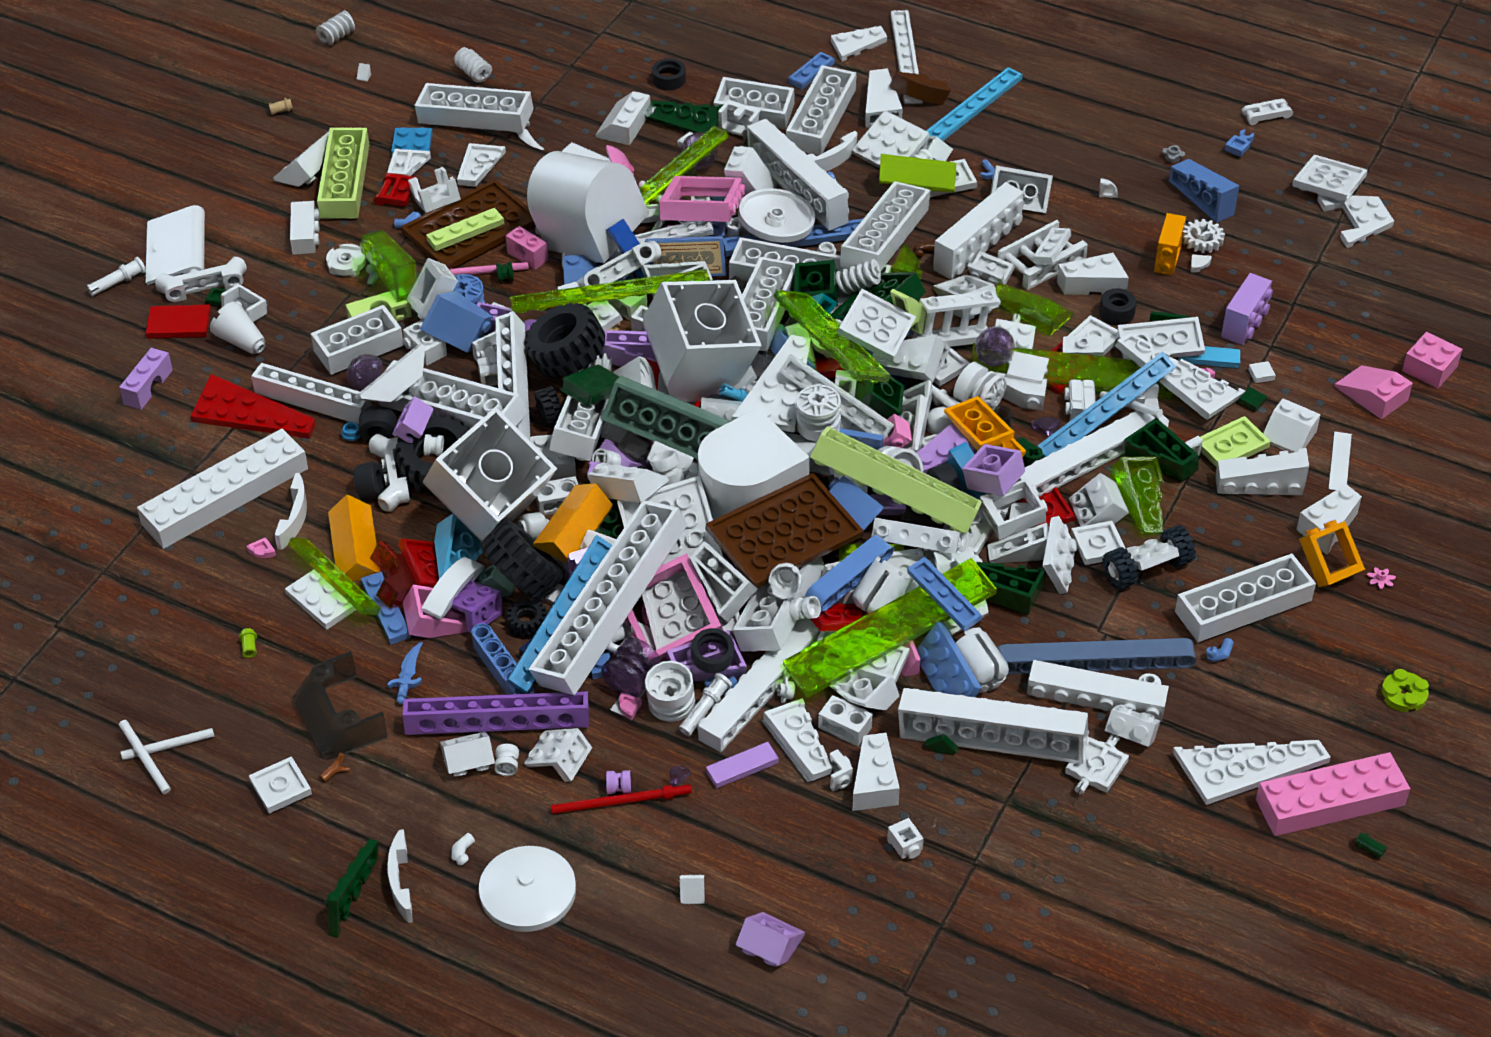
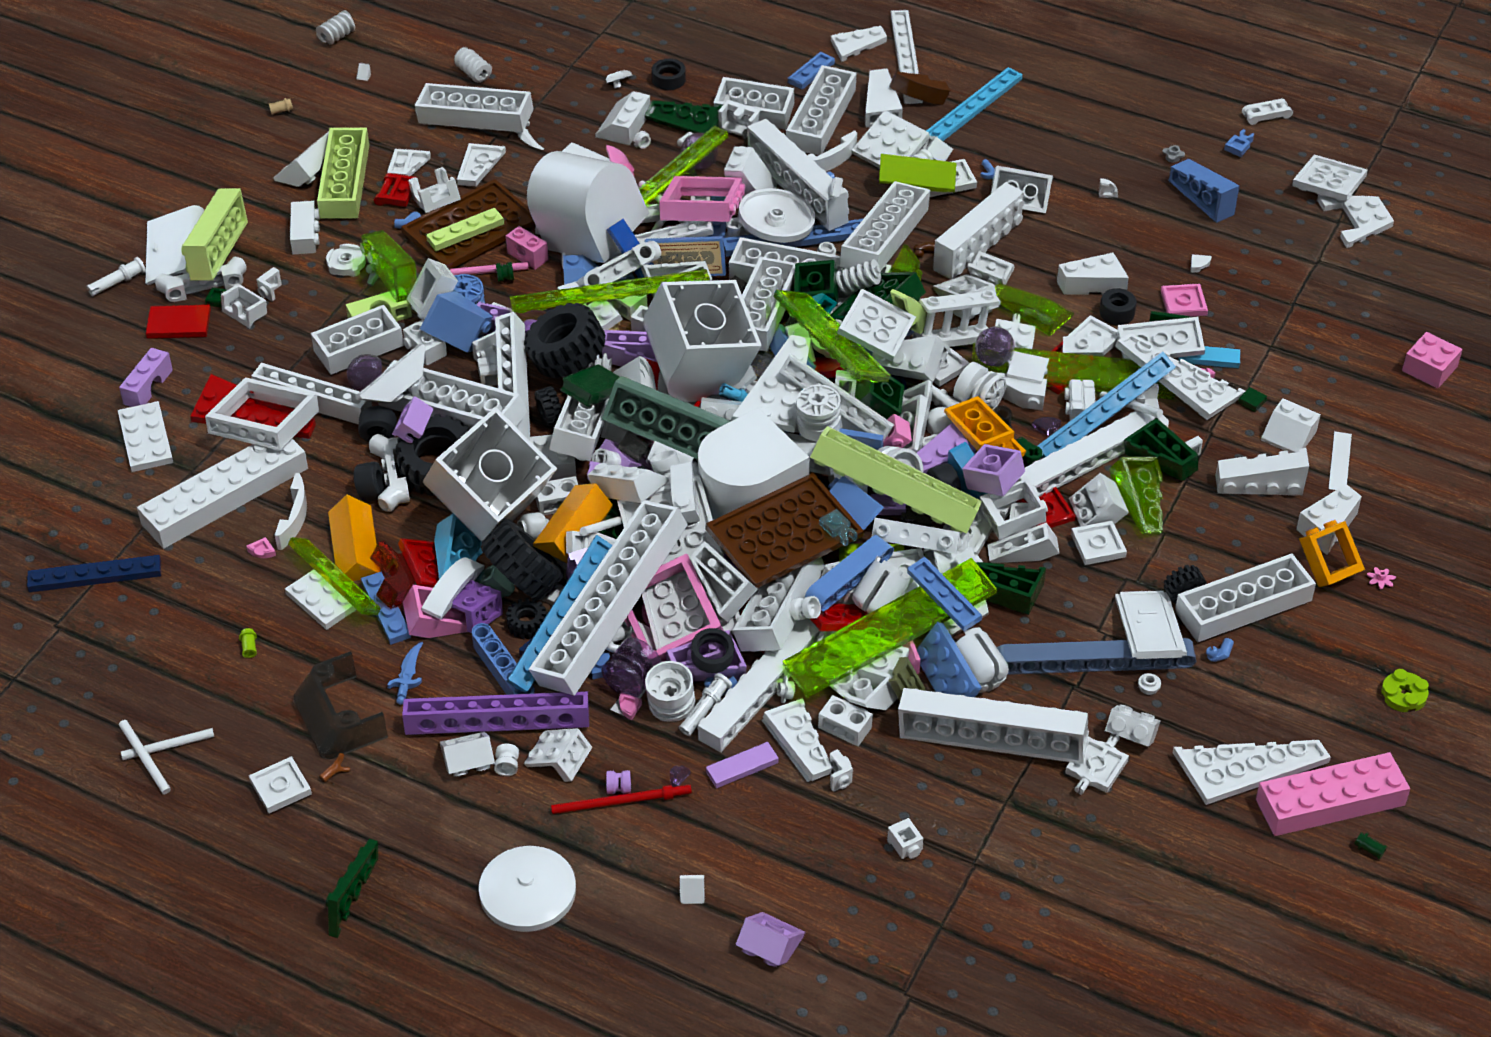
white cone [210,302,266,354] -> none
dark azure plate [341,422,360,441] -> none
white slope [388,829,413,923] -> none
dark azure plate [391,127,433,156] -> none
white wheel [424,434,444,457] -> none
white arm [451,833,475,865] -> none
white hair [768,563,803,600] -> none
white wedge [852,733,900,811] -> none
dark green tile [925,734,958,754] -> none
white fence [997,220,1088,290] -> none
white brick [1027,660,1169,721] -> none
white plate [1033,228,1071,265] -> none
white plate [1043,516,1077,594] -> none
black plate [1102,525,1196,590] -> none
light orange window [1154,213,1186,276] -> none
white gear [1183,219,1225,253] -> none
yellowish green plate [1200,416,1271,467] -> none
lavender brick [1221,273,1273,345] -> none
white tile [1248,361,1275,383] -> none
bright pink slope [1334,365,1413,419] -> none
none -> dark blue plate [27,555,161,592]
none -> white plate [118,401,173,472]
none -> yellowish green brick [181,189,248,280]
none -> white window [205,377,319,450]
none -> white bracket [256,267,282,301]
none -> white plate [566,531,588,554]
none -> white bar [580,516,623,536]
none -> white piece [606,70,632,88]
none -> white plate [633,131,651,149]
none -> white slope [670,462,700,524]
none -> clear light blue plate [819,509,858,546]
none -> white tile [831,177,843,197]
none -> olive plate [889,657,925,700]
none -> white piece [1115,591,1187,659]
none -> bright pink tile [1161,284,1208,317]
none -> black tyre [1163,565,1207,604]

